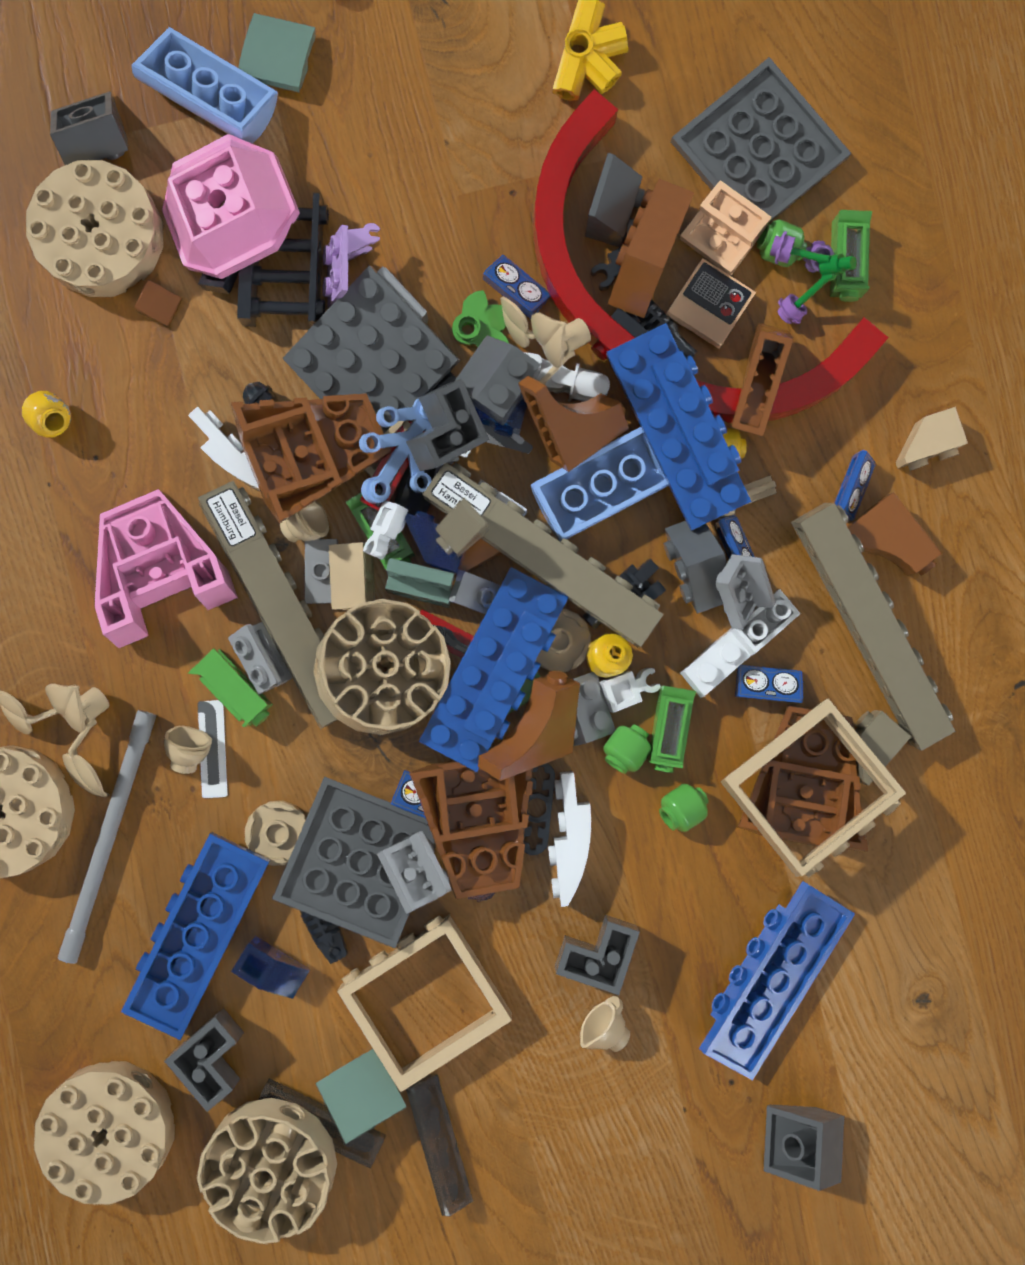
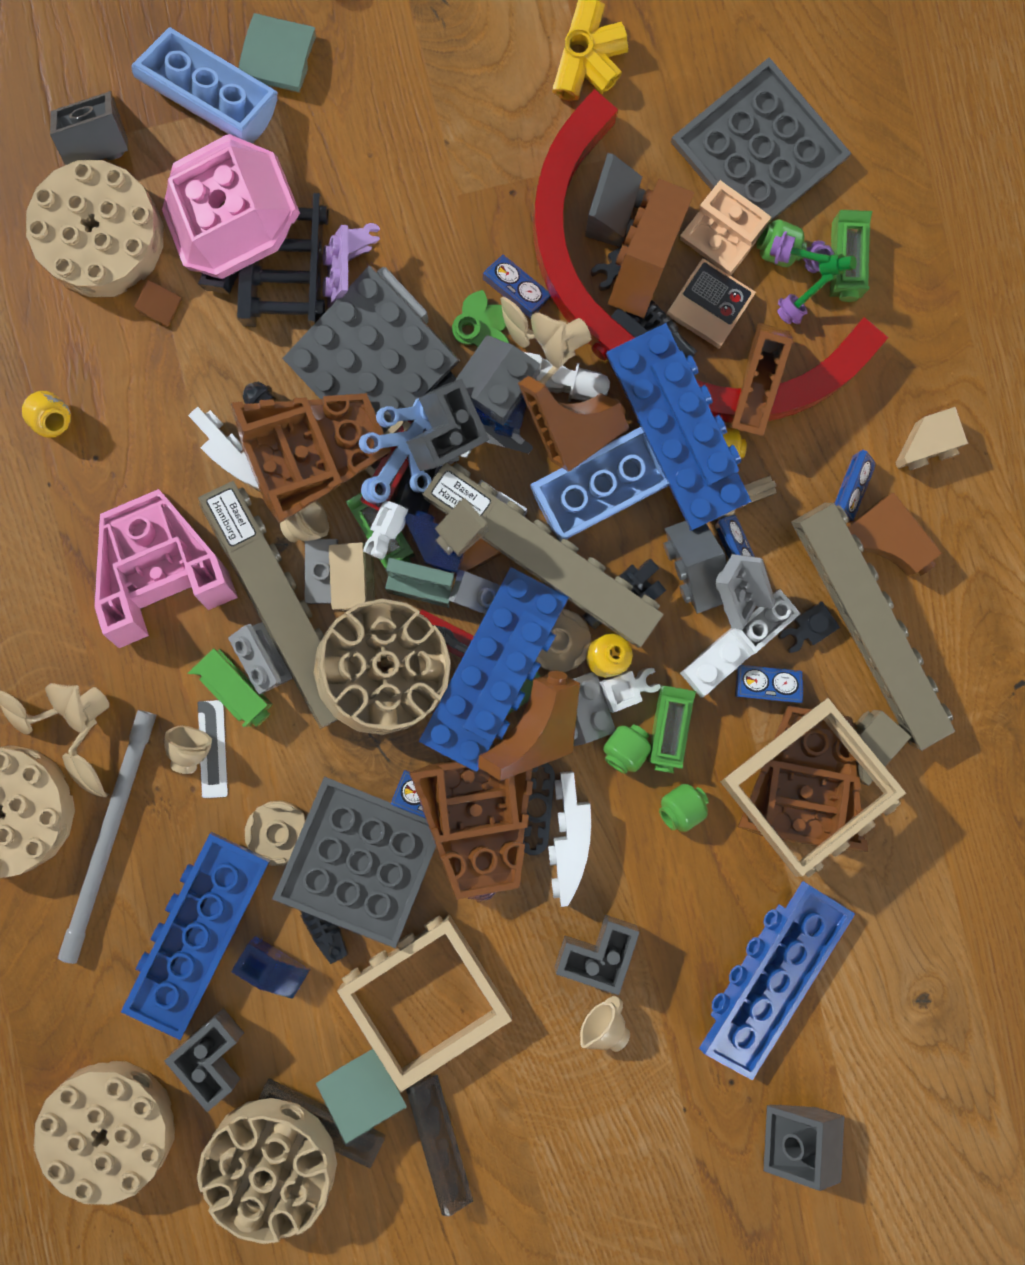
light grey bracket [377,831,452,914] -> none
none -> black plate [778,601,840,653]

